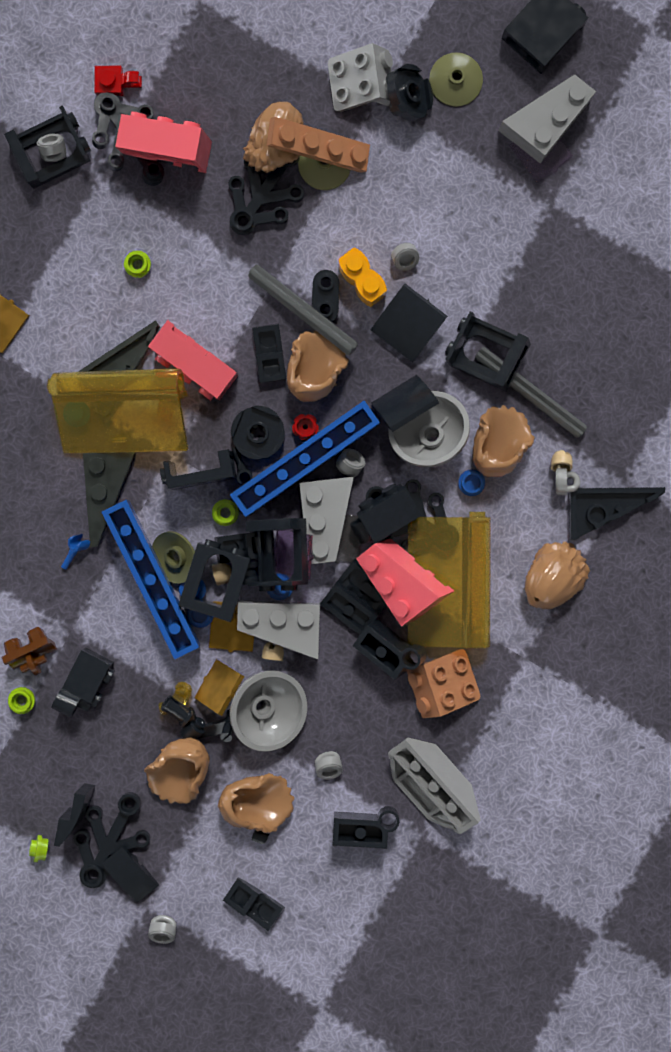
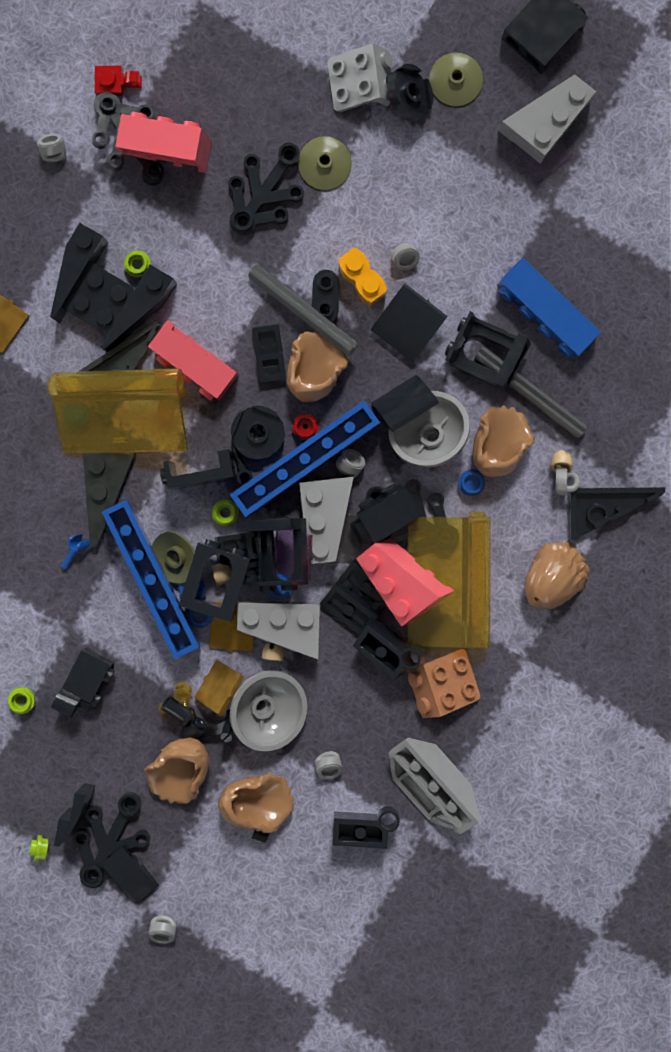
reddish brown hips [2,627,57,675] -> none
black panel [4,105,91,189] -> none
black slope [223,877,285,931] -> none
medium nougat piece [243,102,303,173] -> none
nougat plate [267,116,370,173] -> none
none -> black wedge [50,222,177,352]
none -> blue brick [497,257,601,359]

